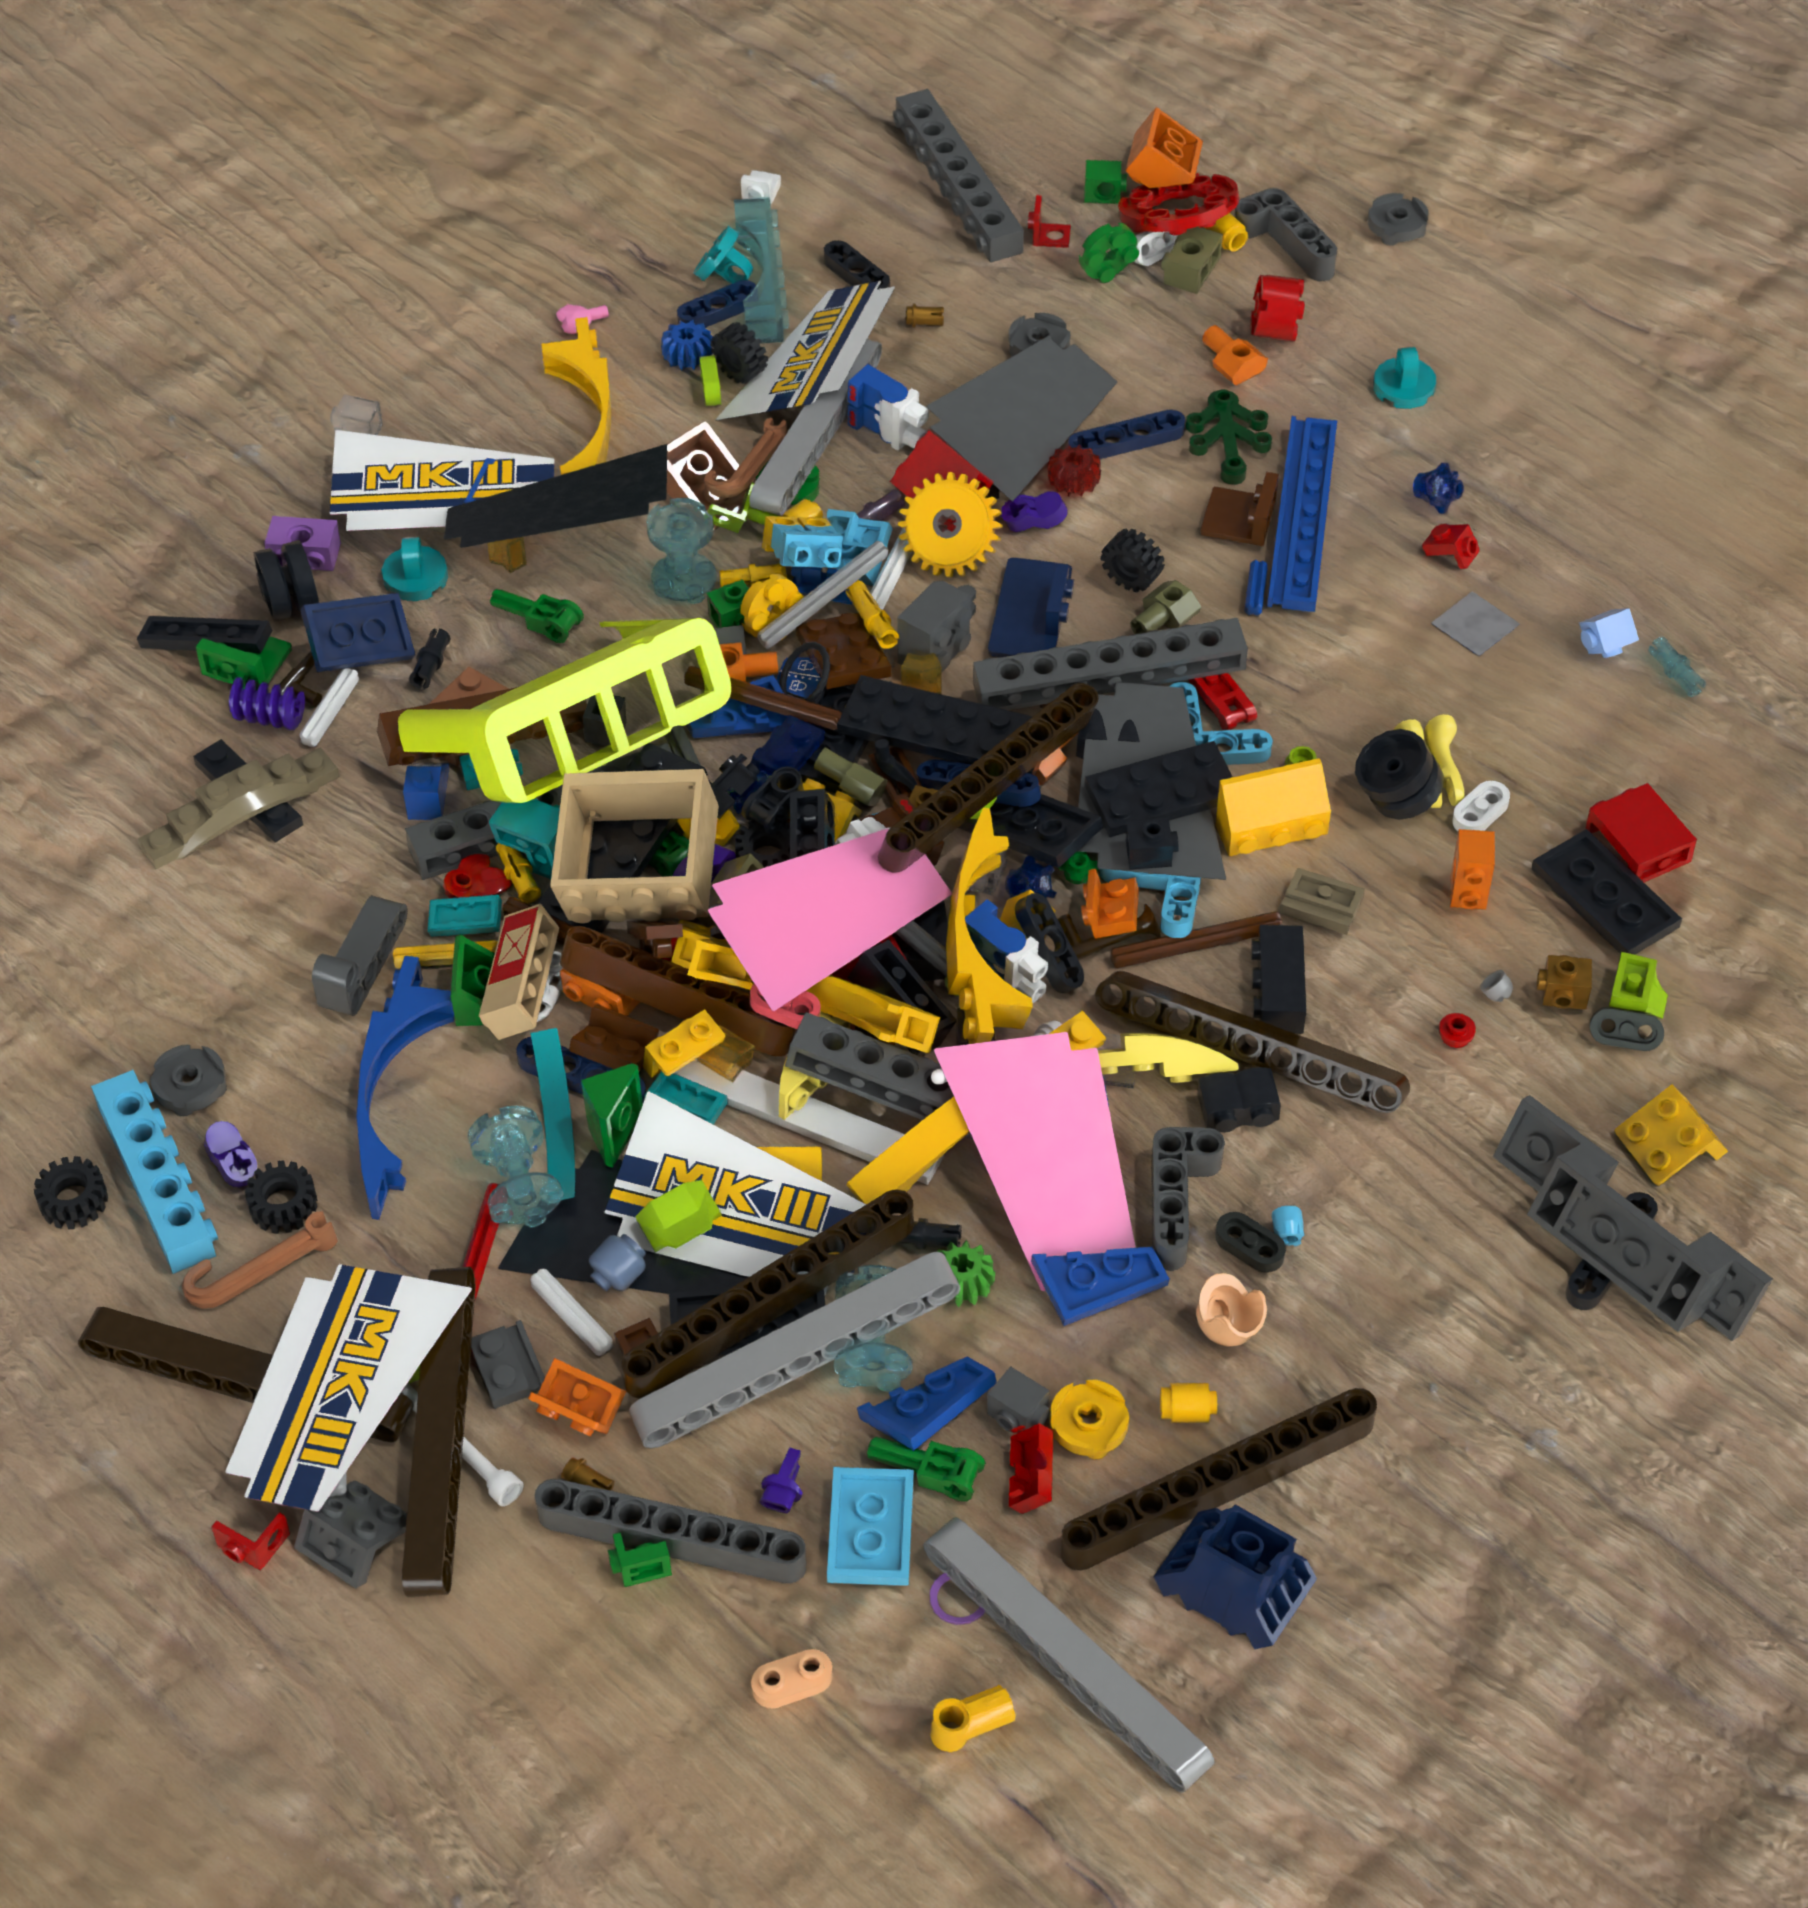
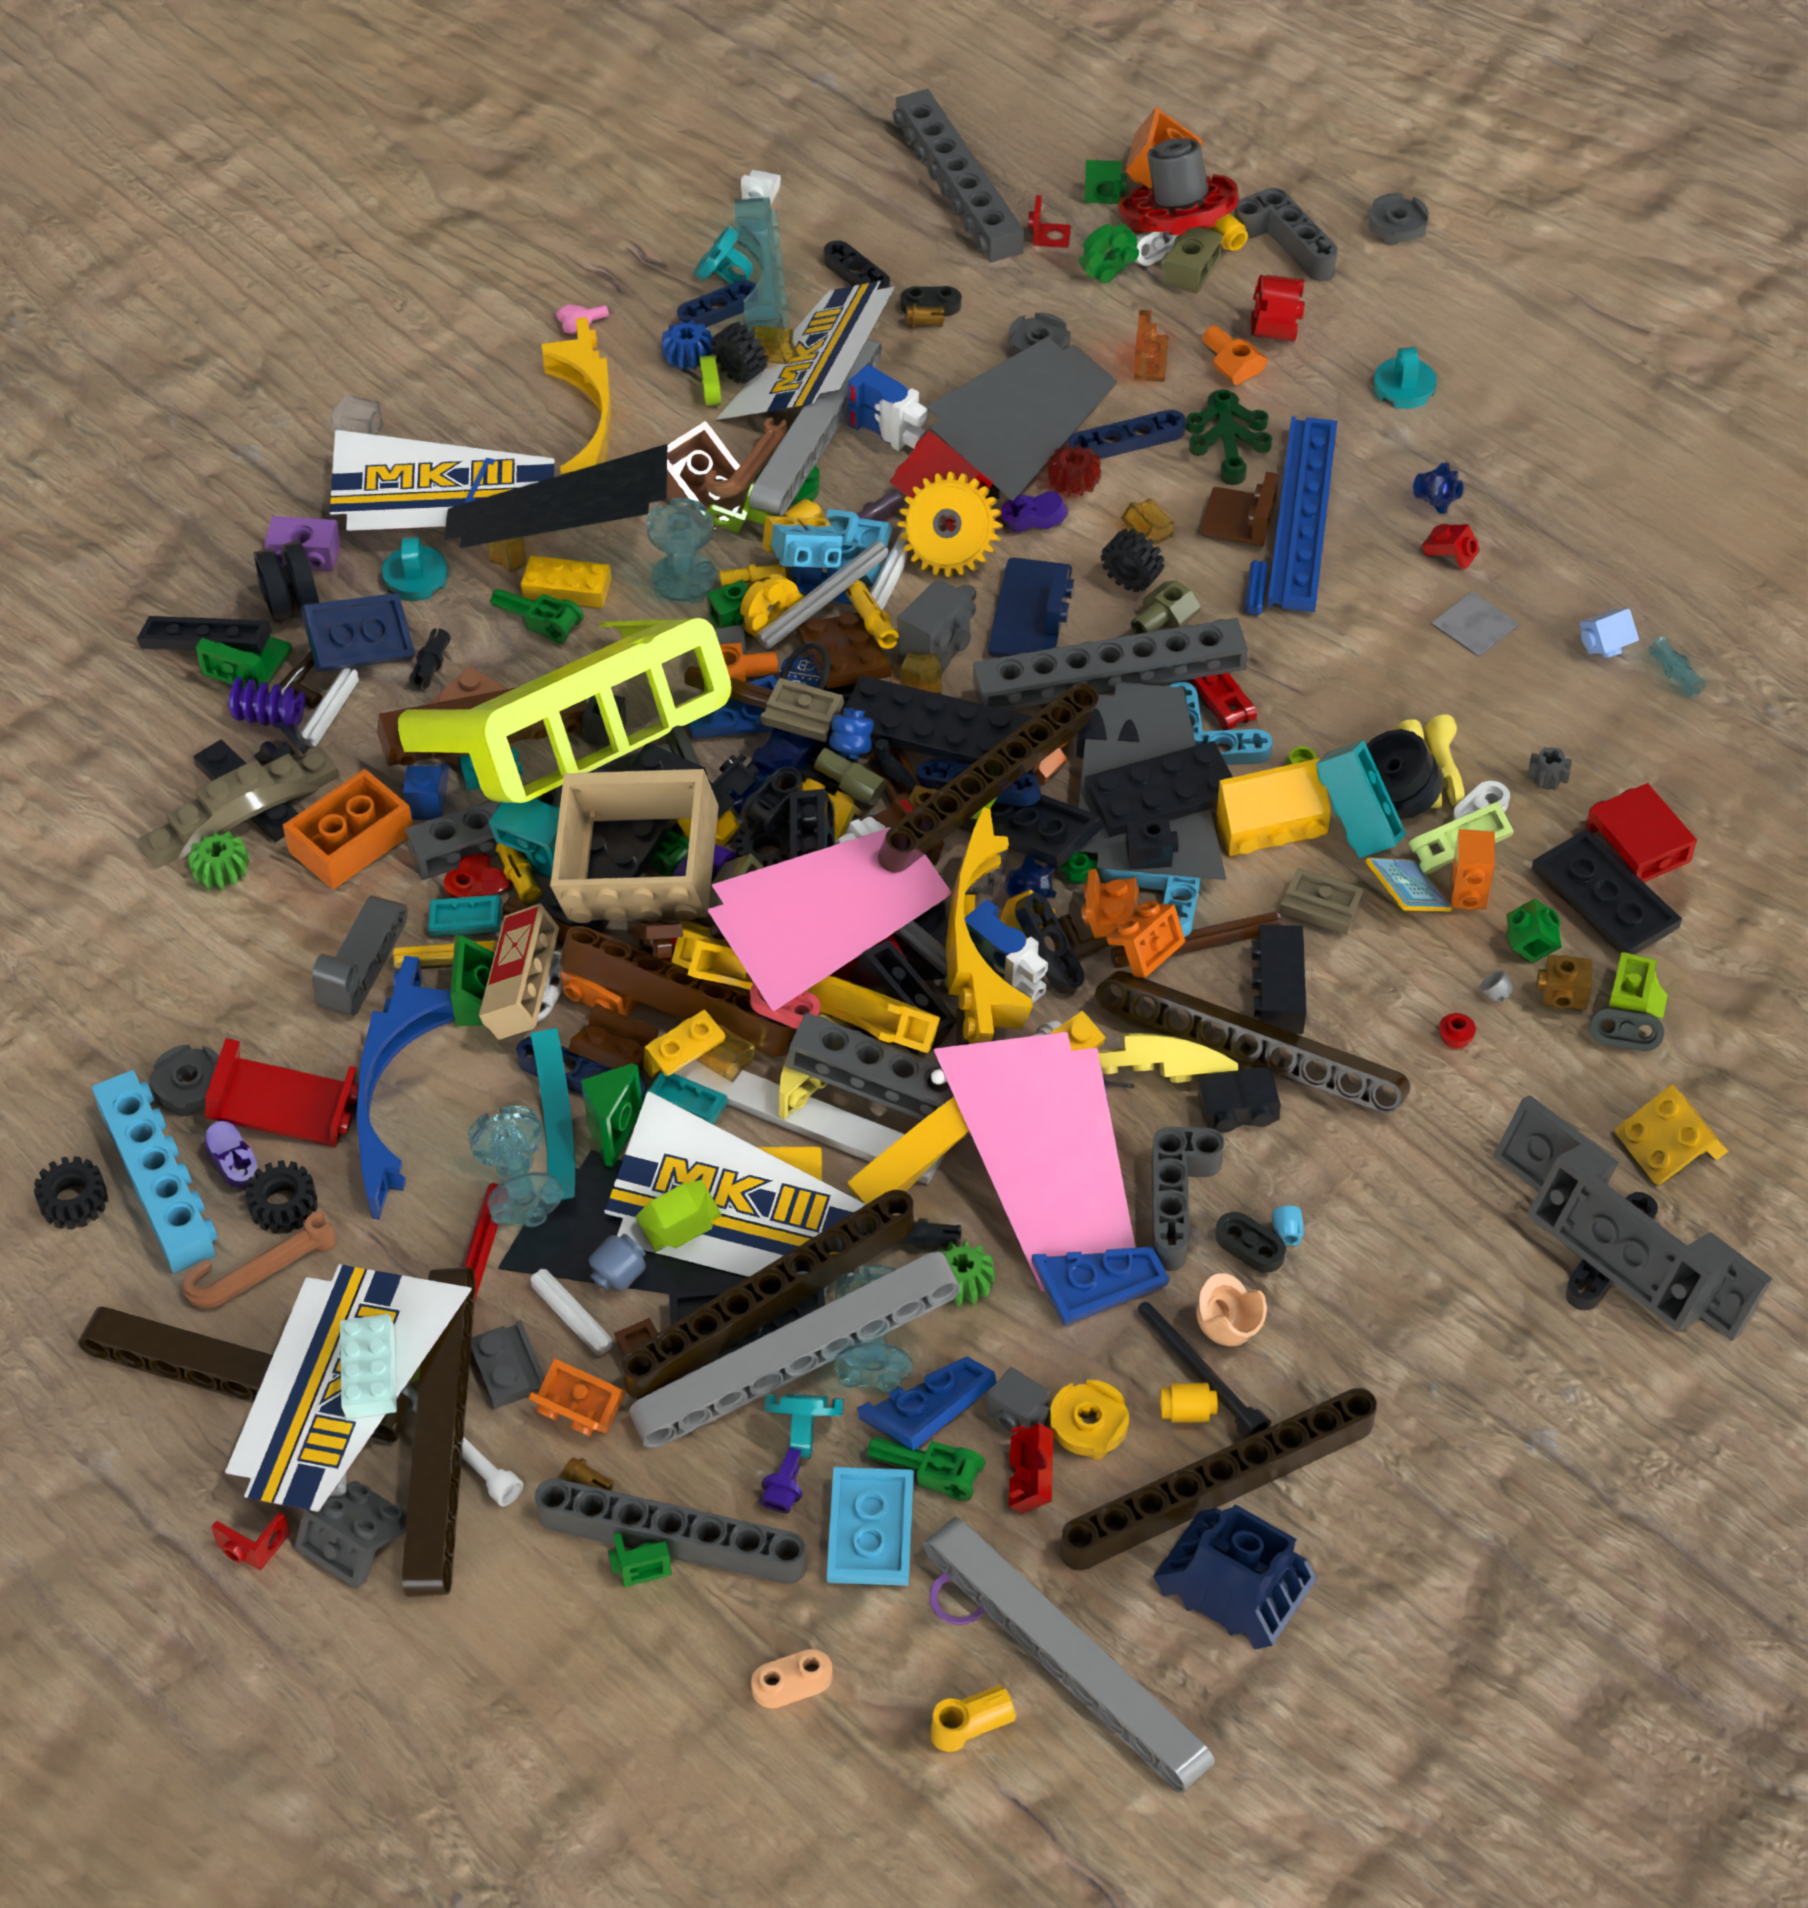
none -> bright green gear [188,830,250,890]
none -> red panel [205,1038,359,1148]
none -> black piece [254,721,308,763]
none -> orange brick [283,768,413,890]
none -> light aqua piece [340,1314,397,1419]
none -> yellow piece [521,555,612,608]
none -> clear yellow piece [752,326,798,364]
none -> dark tan plate [760,677,844,742]
none -> teal tile [764,1393,844,1459]
none -> blue piece [829,708,874,759]
none -> pearl dark grey plate [900,286,962,316]
none -> orange bracket [1106,901,1186,978]
none -> clear yellow piece [1121,498,1174,544]
none -> clear orange bracket [1134,310,1169,382]
none -> black piece [1138,1302,1271,1439]
none -> dark grey piece [1147,138,1209,206]
none -> teal brick [1316,739,1406,858]
none -> piece [1365,858,1453,912]
none -> yellowish green plate [1408,801,1514,875]
none -> green brick [1506,898,1562,963]
none -> dark grey gear [1528,747,1572,790]

